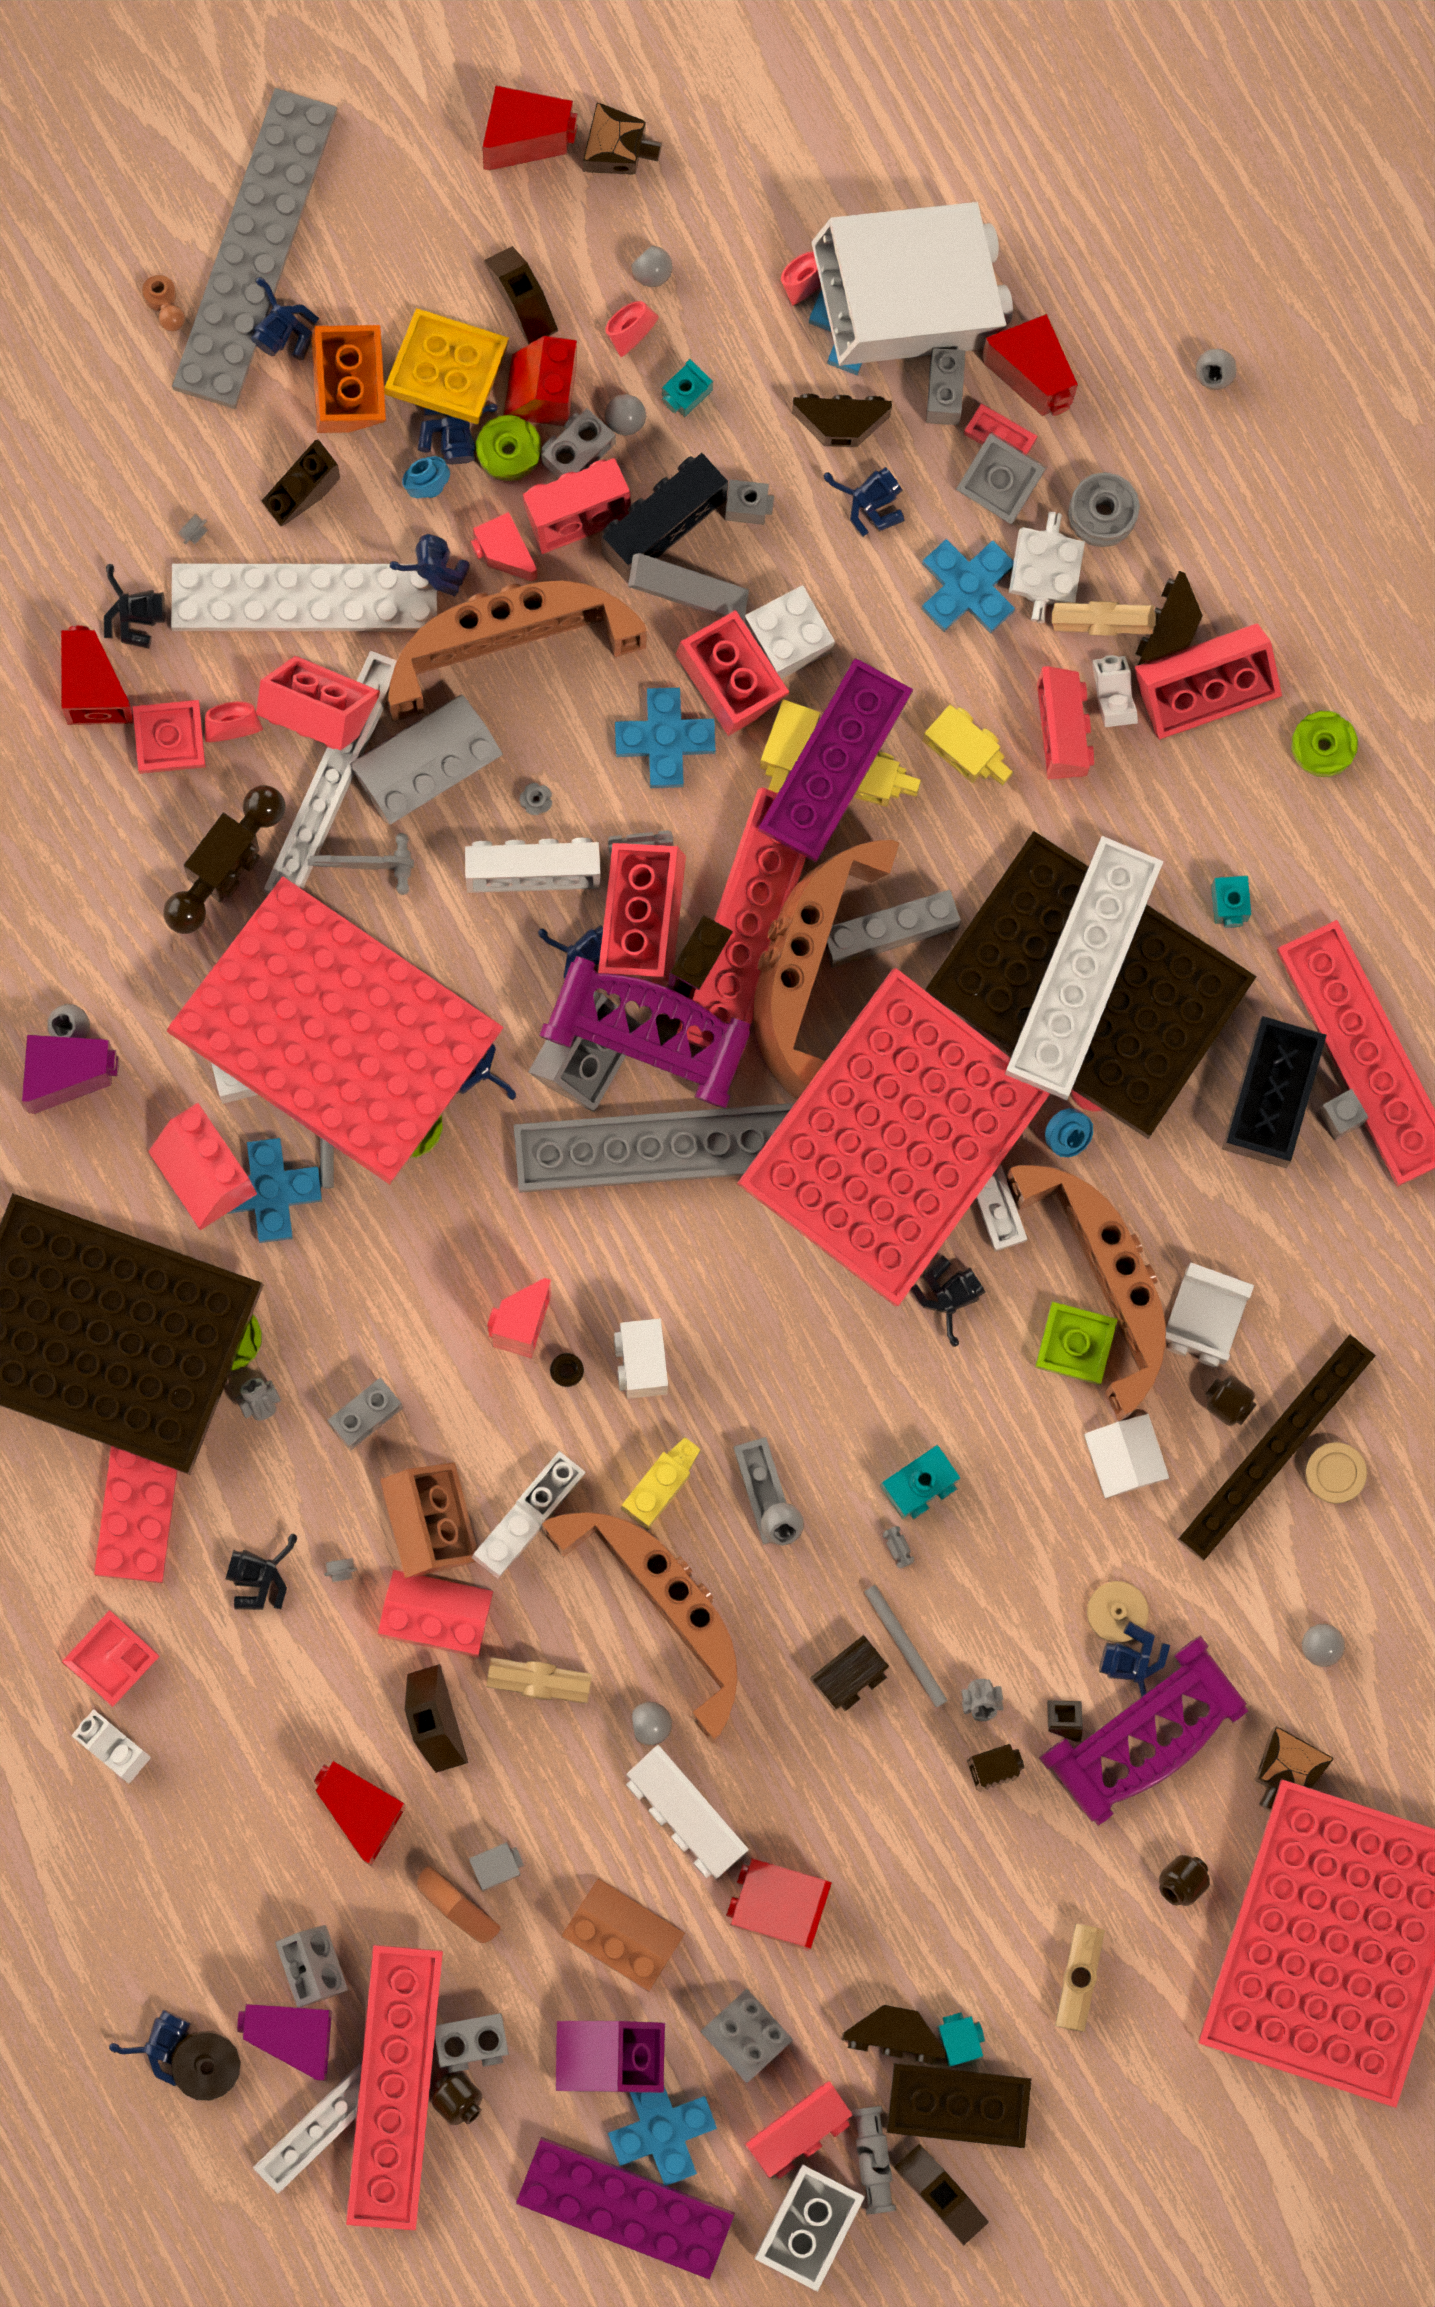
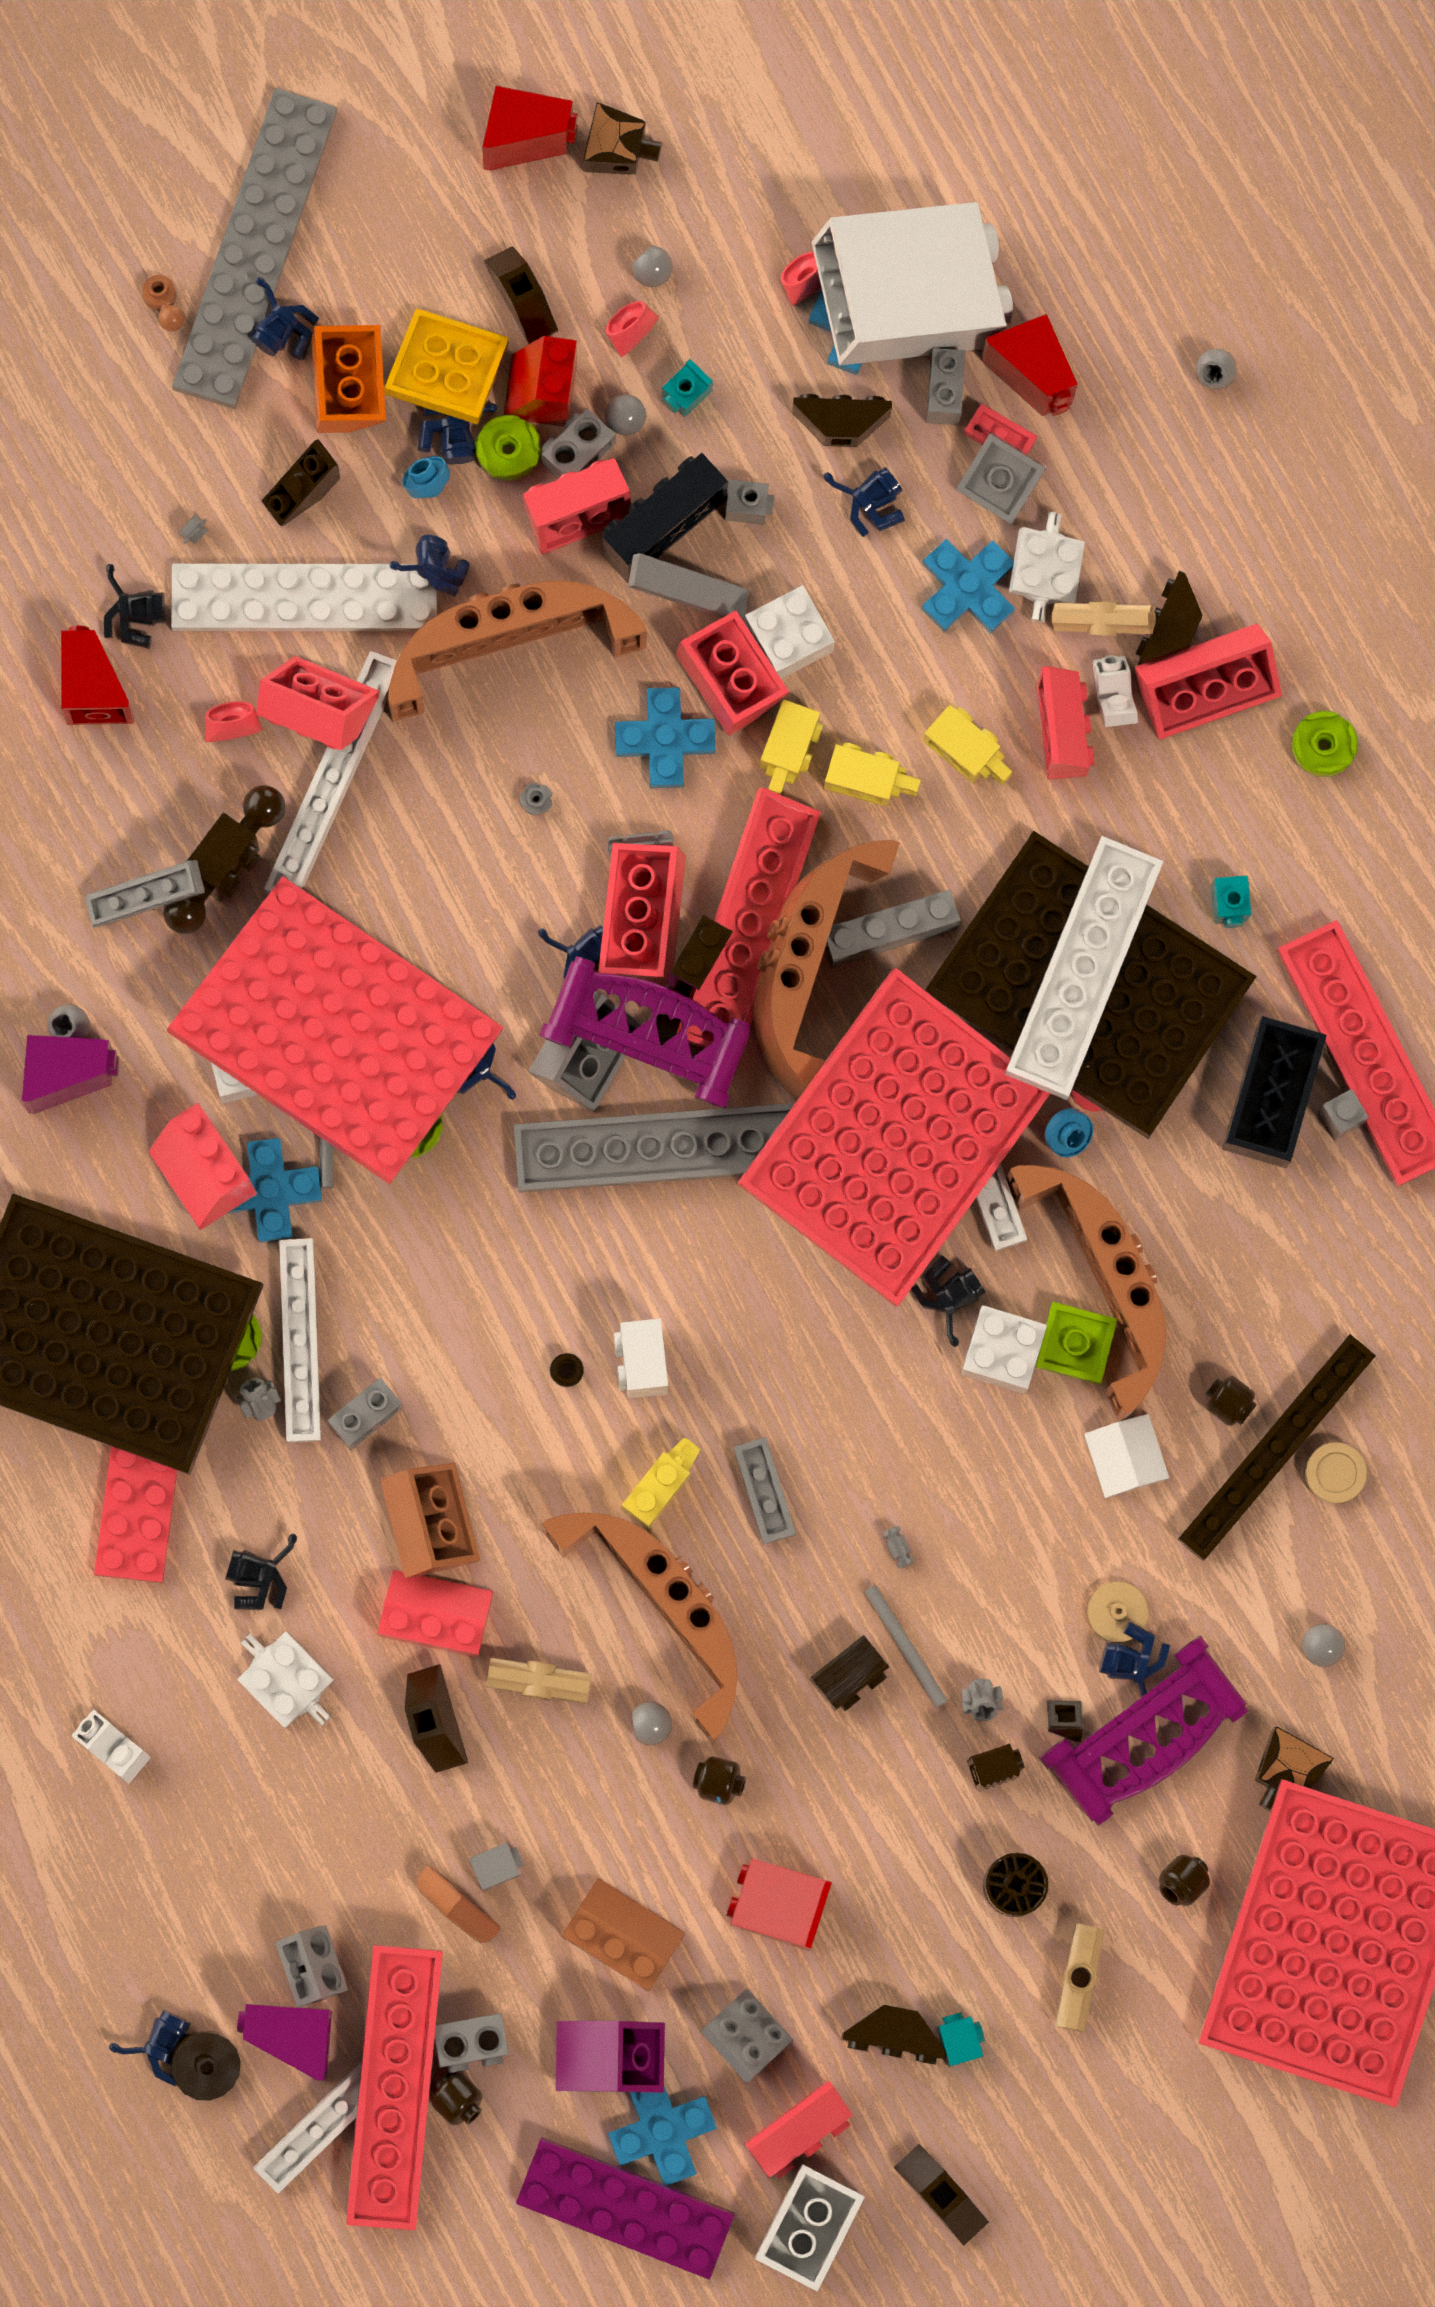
coral plate [62,1610,160,1707] -> none
coral plate [132,700,206,774] -> none
light grey piece [308,833,414,895] -> none
red slope [314,1761,406,1866] -> none
light grey plate [324,1558,357,1582] -> none
light grey slope [350,694,503,825] -> none
white slope [465,838,600,893] -> none
coral slope [470,512,538,581] -> none
white slope [472,1451,586,1579] -> none
coral slope [487,1278,552,1359] -> none
white slope [626,1745,749,1880] -> none
magenta plate [758,658,913,863] -> none
light grey piece [761,1503,804,1546] -> none
light grey piece [852,2106,896,2215] -> none
teal brick [880,1444,960,1520] -> none
dark brown plate [886,2063,1032,2148] -> none
light grey wheel [1068,472,1140,547] -> none
white panel [1166,1262,1254,1367] -> none
none -> light grey tile [85,860,205,928]
none -> white plate [237,1631,335,1728]
none -> white plate [279,1238,321,1443]
none -> dark brown head [693,1756,746,1805]
none -> white brick [960,1305,1047,1394]
none -> dark brown wheel [983,1853,1048,1917]

